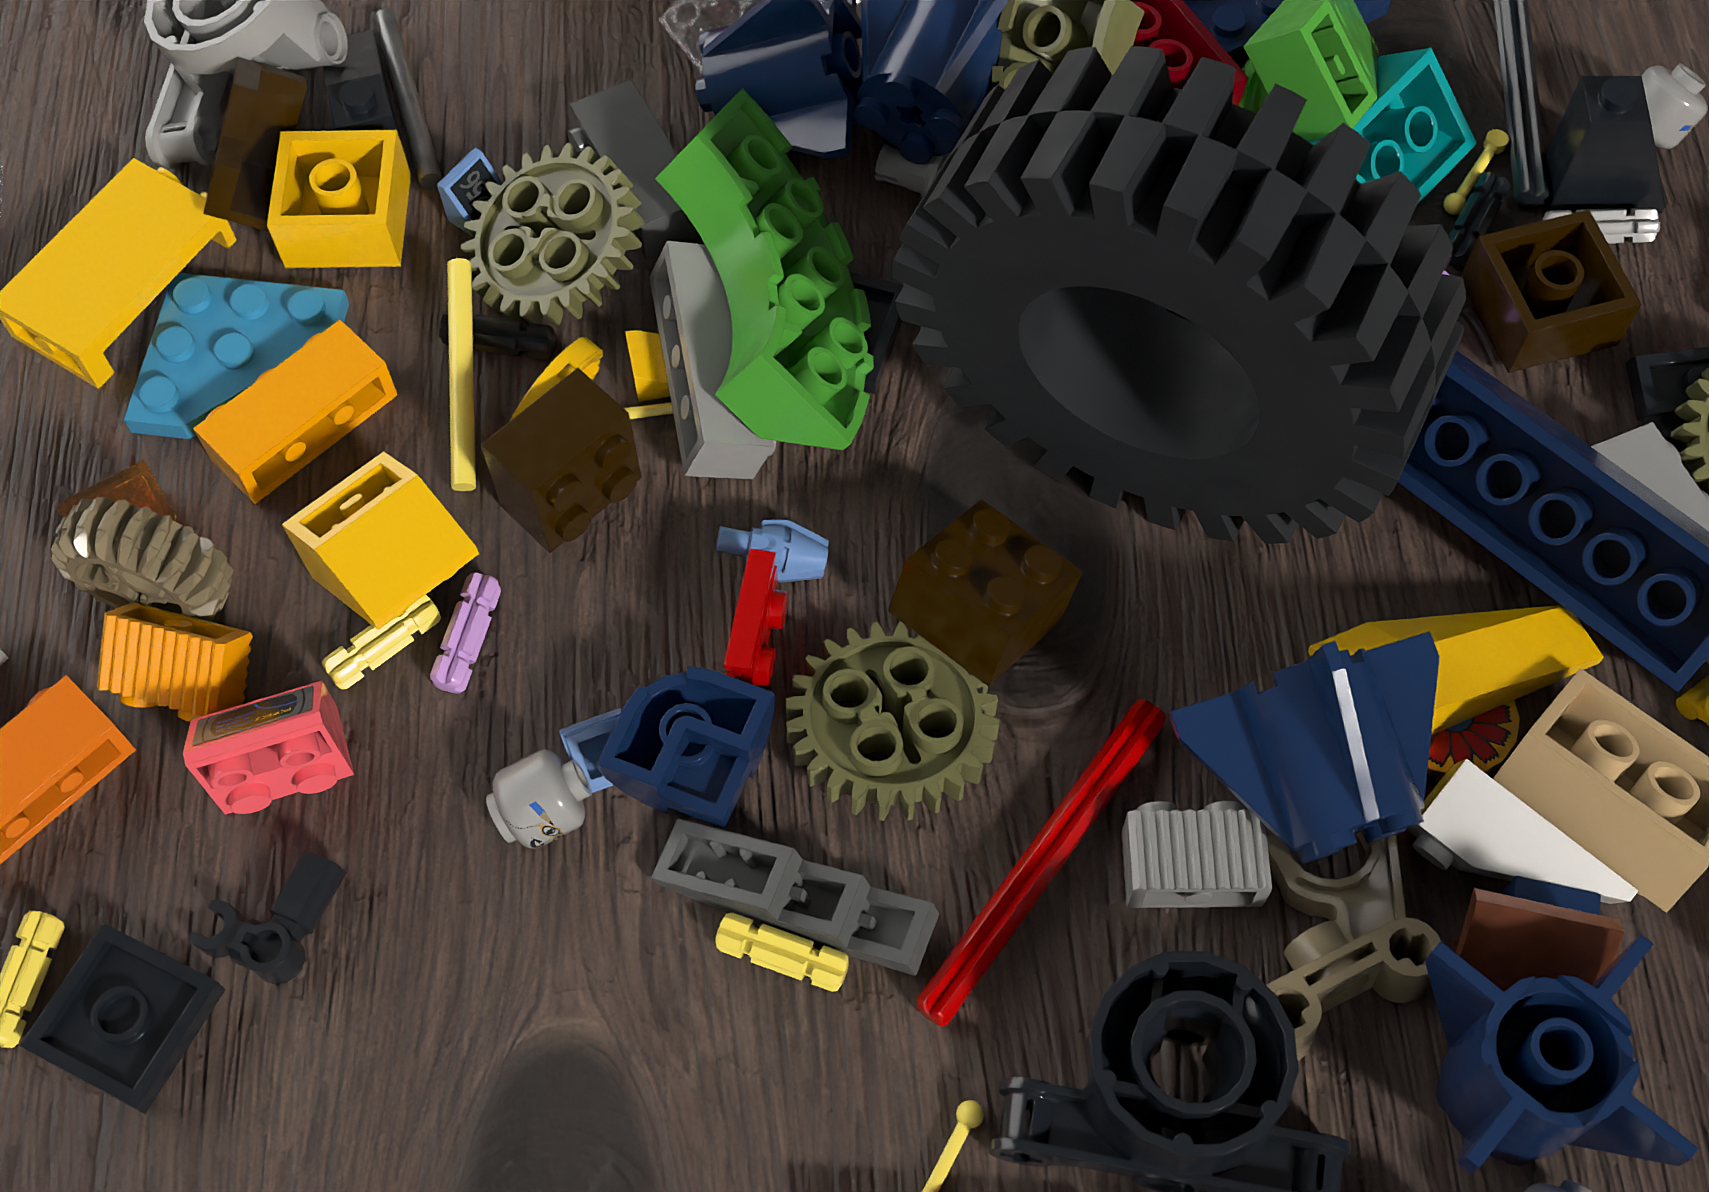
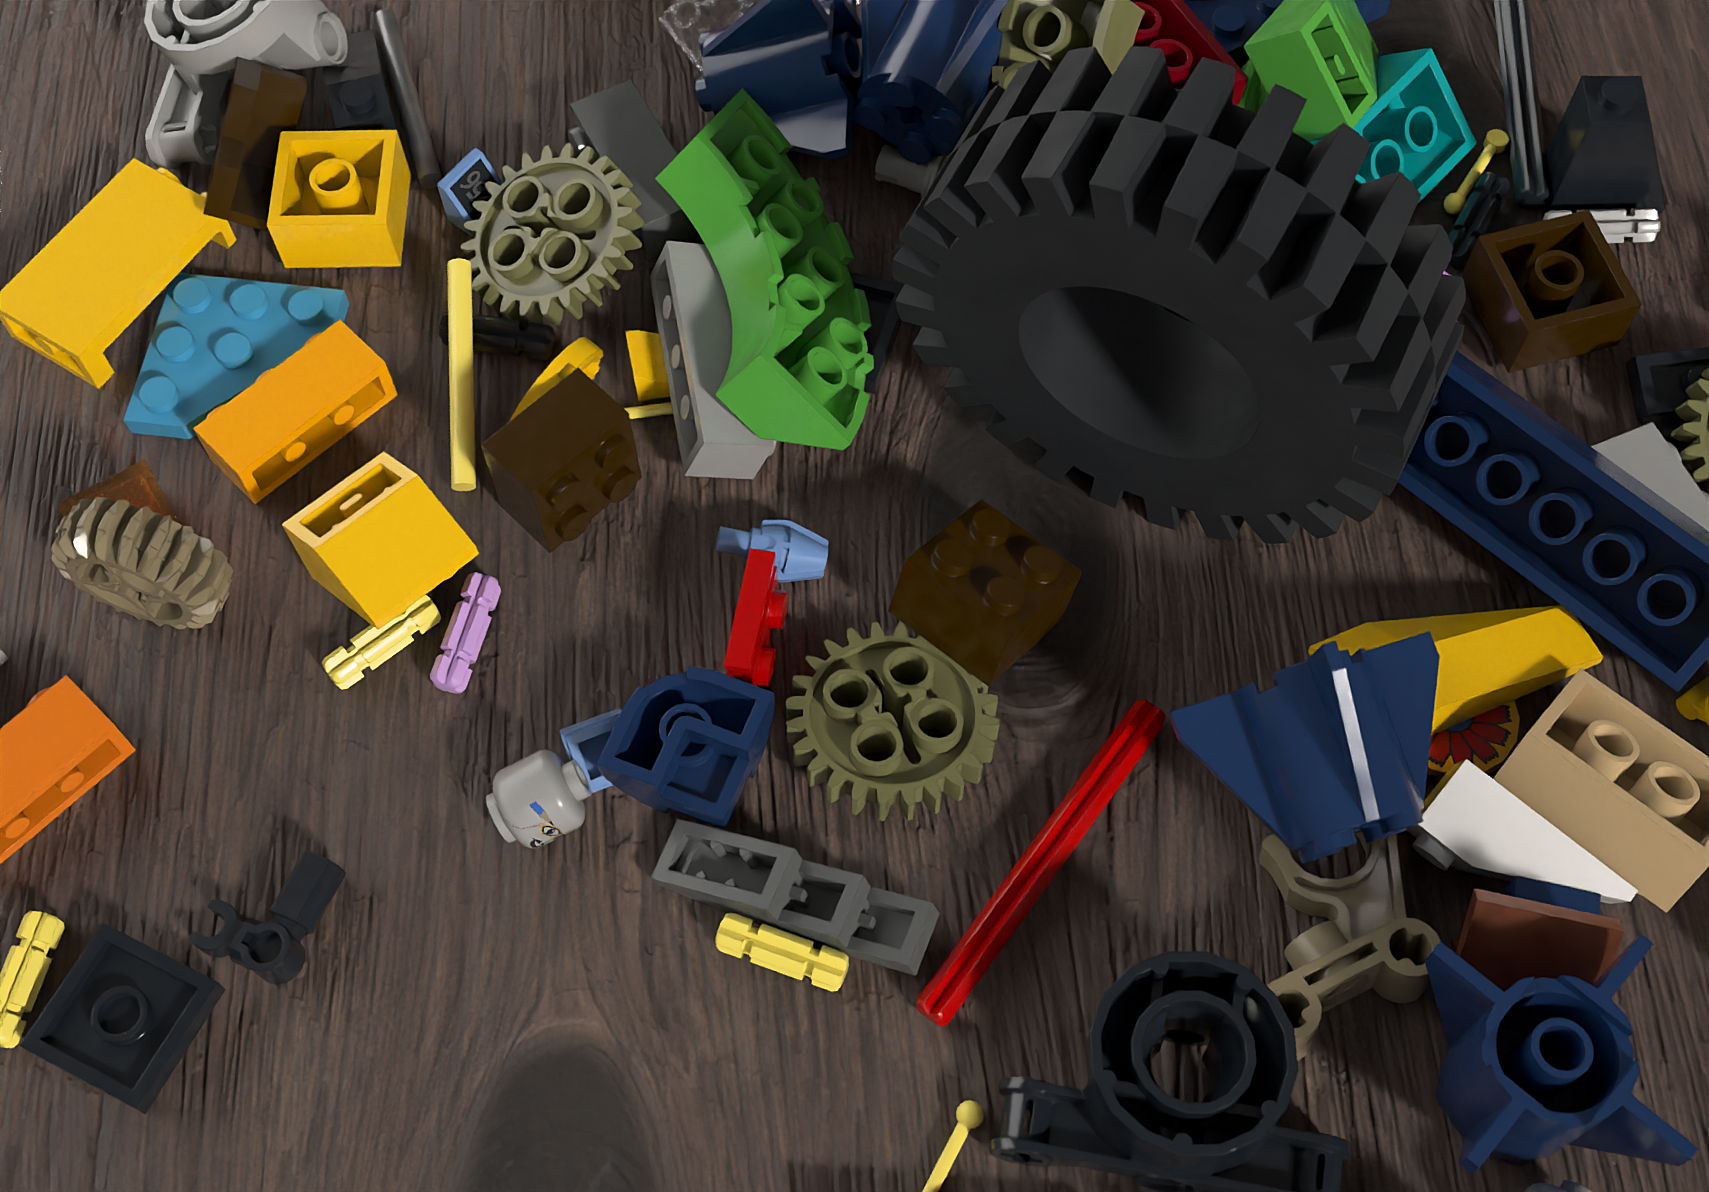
light orange brick [97,602,253,722] -> none
coral slope [183,680,354,815] -> none
light grey brick [1121,801,1272,908] -> none
light grey head [1641,63,1708,149] -> none

